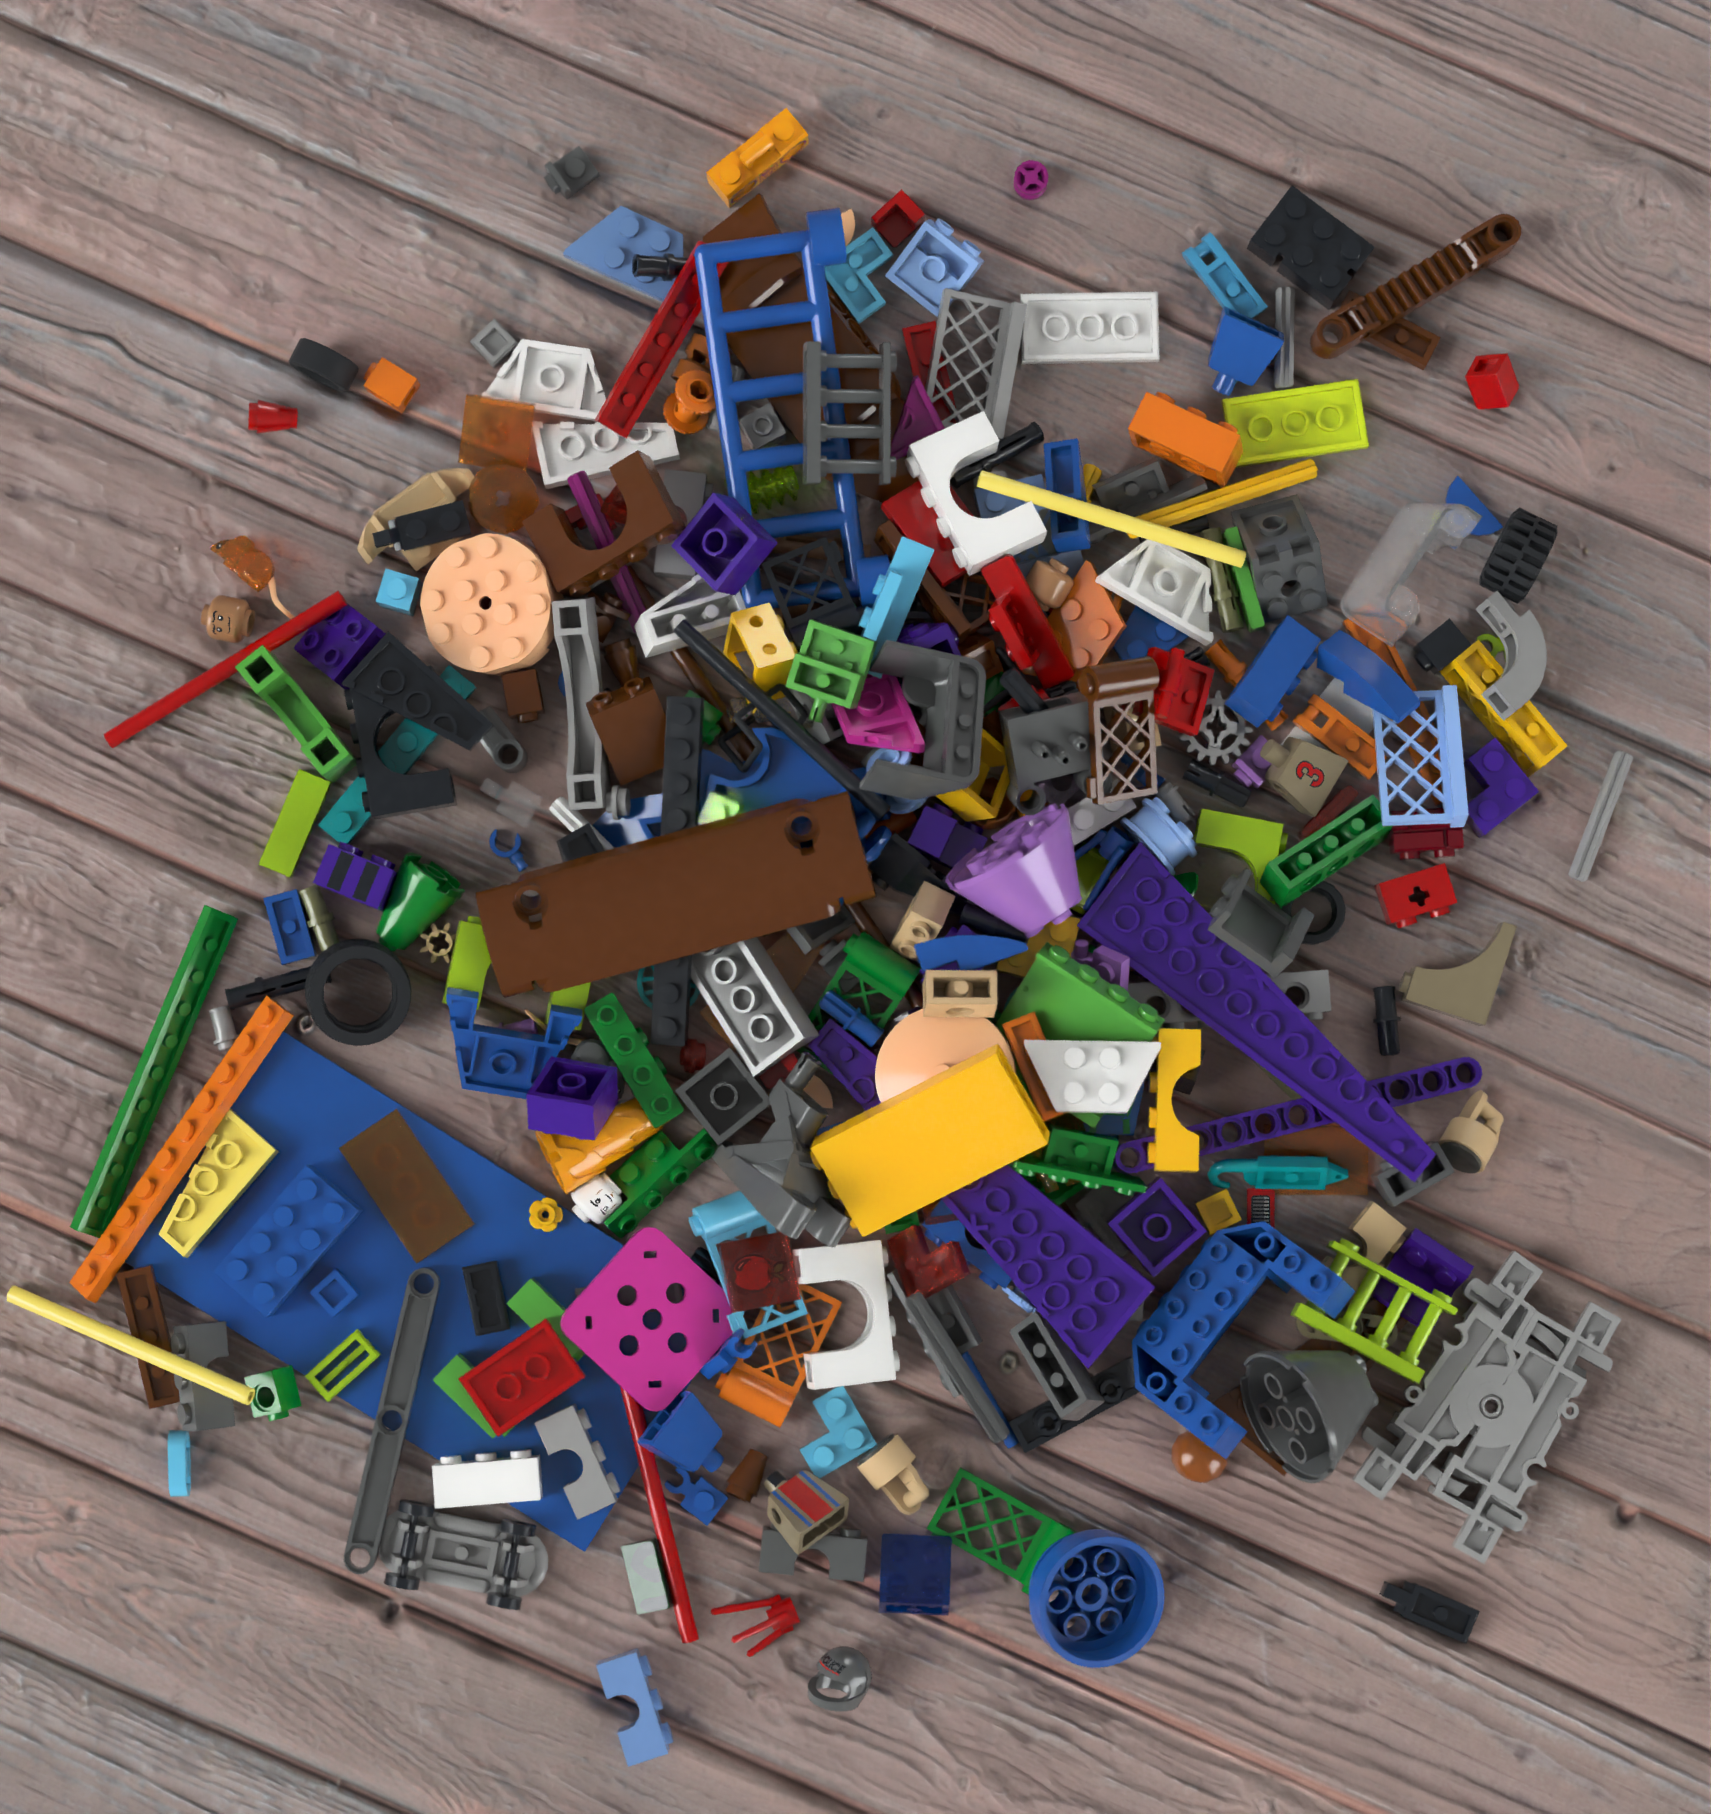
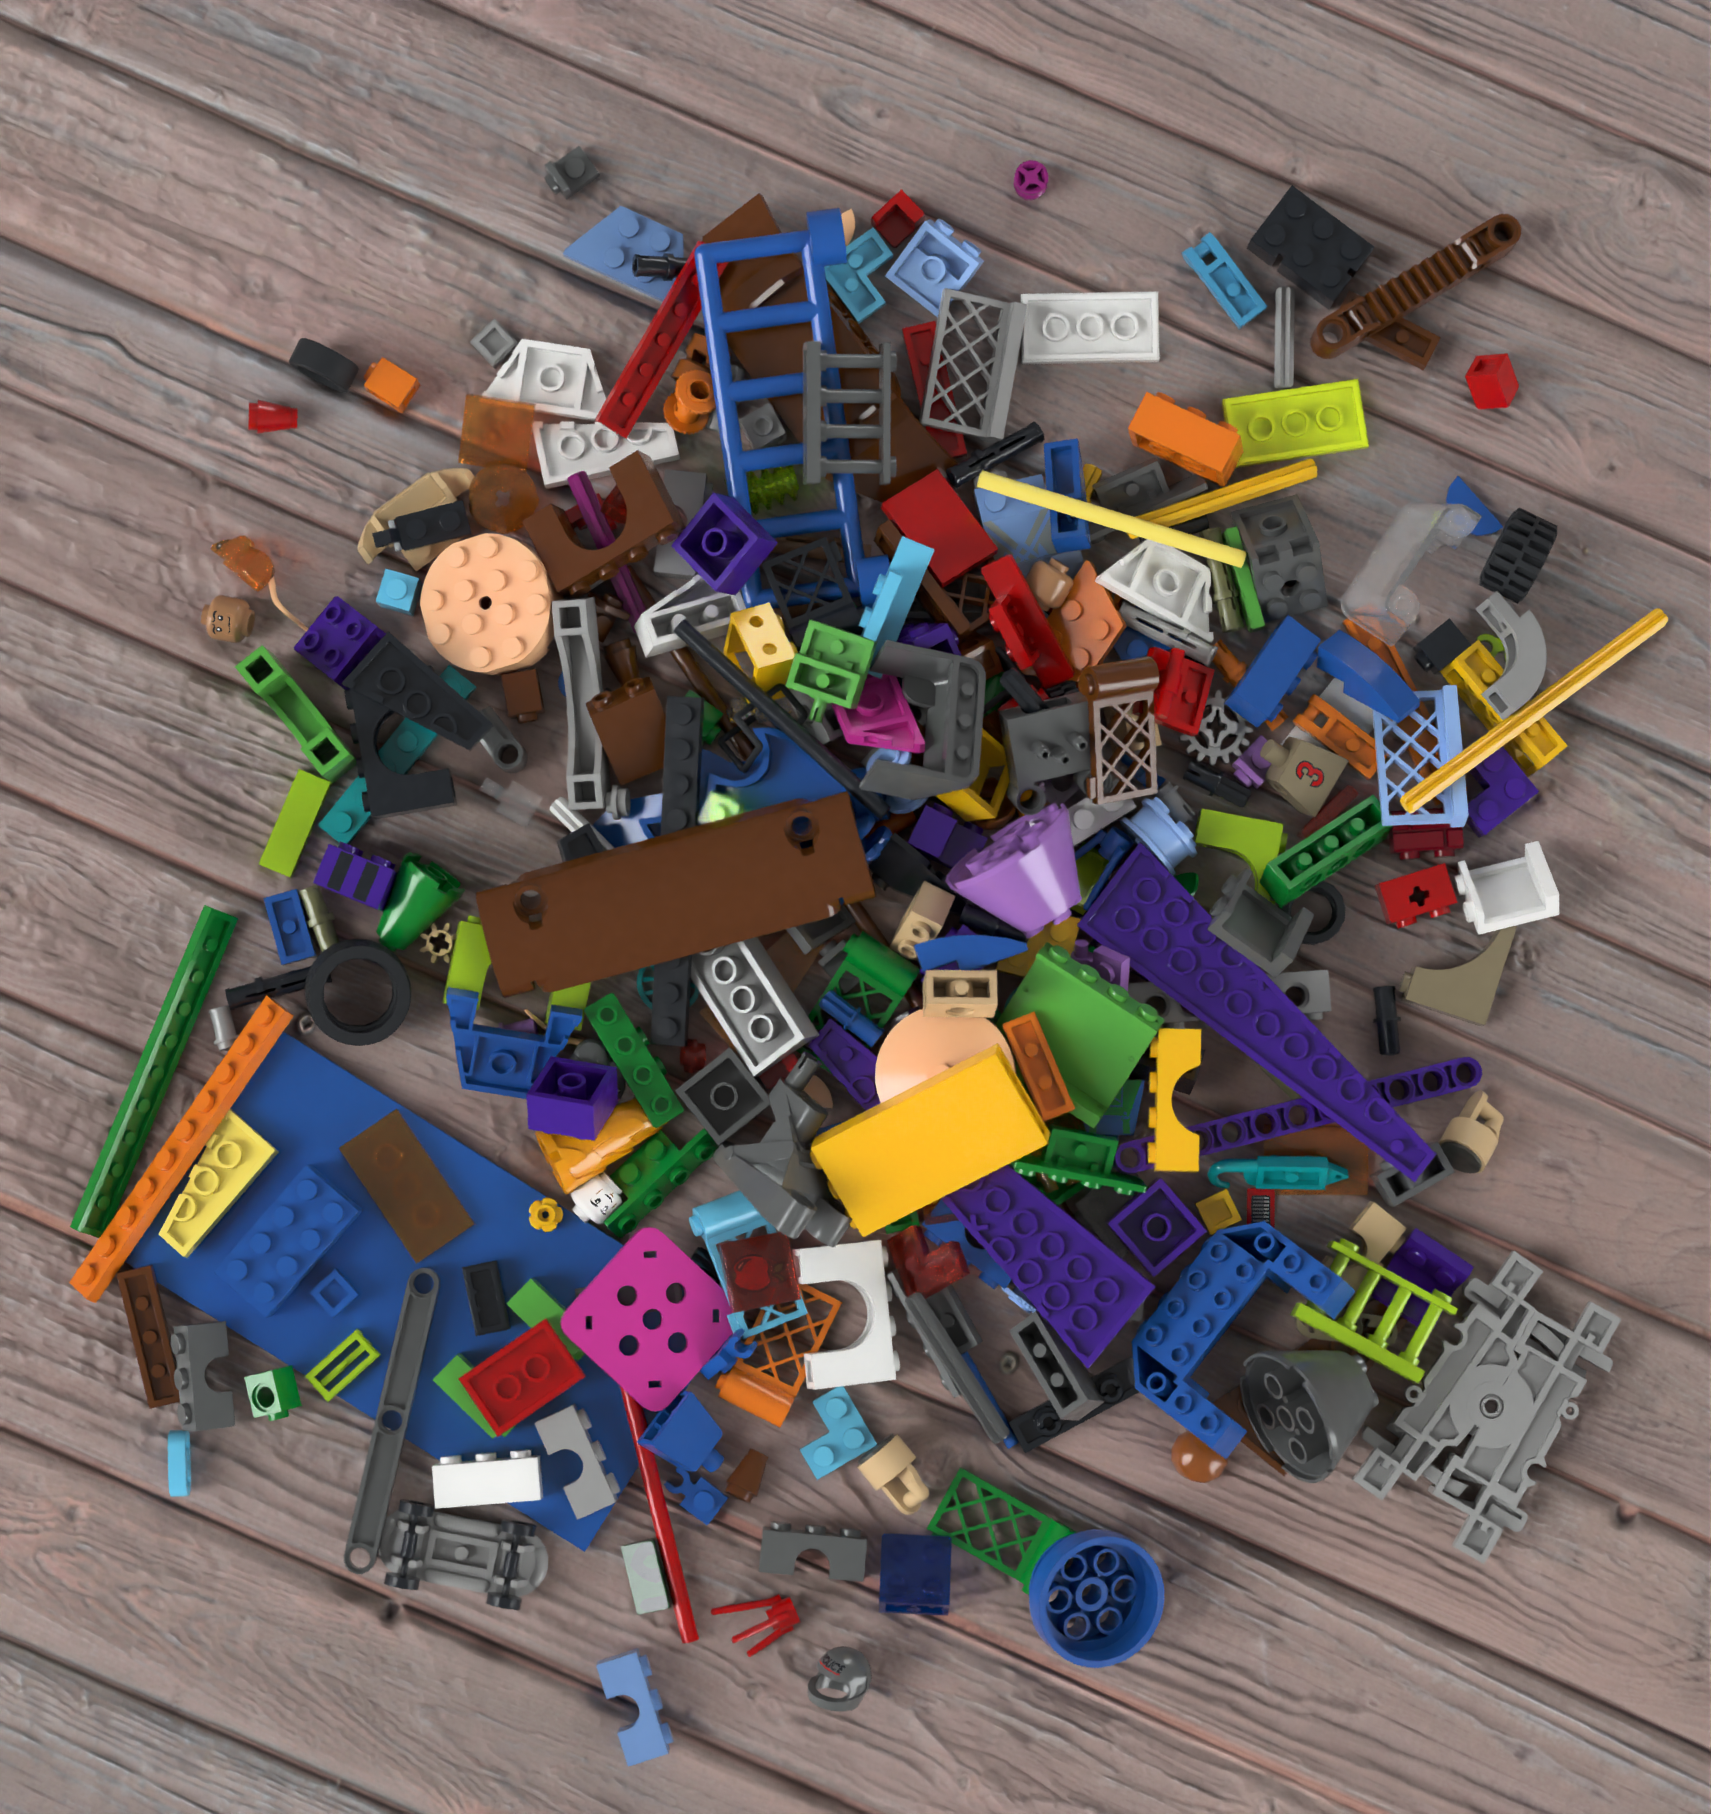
light yellow piece [7,1285,255,1405] -> none
red piece [104,591,347,748] -> none
blue piece [489,829,528,872] -> none
light orange piece [706,108,809,208] -> none
dark tan torso [764,1471,849,1555] -> none
magenta tile [891,375,945,460] -> none
white arch [905,411,1047,576] -> none
white wing [1024,1040,1161,1114] -> none
blue torso [1208,306,1284,396] -> none
black hinge [1379,1581,1480,1644] -> none
light grey axle [1568,751,1633,882] -> none
none -> light grey pin [1119,601,1218,667]
none -> yellow axle [1400,608,1668,813]
none -> white panel [1453,841,1559,935]

